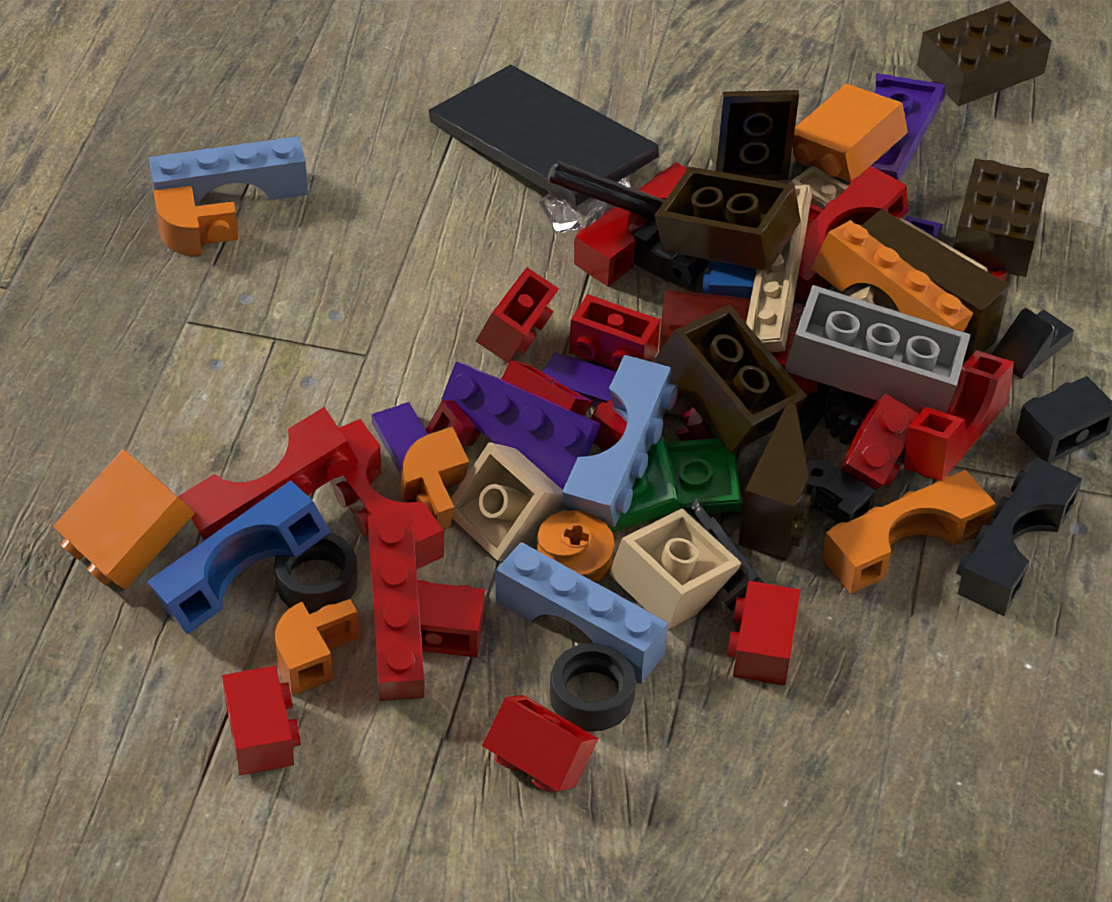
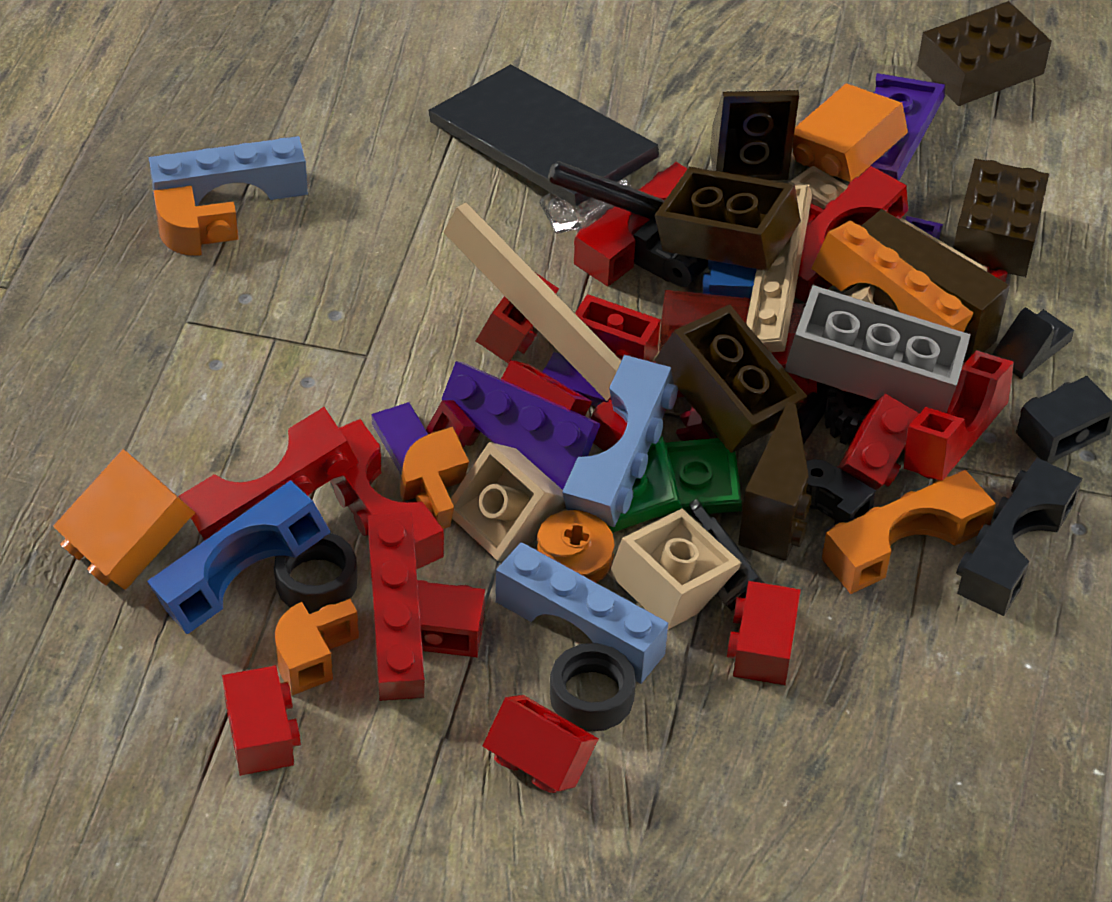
none -> tan tile [443,202,621,401]

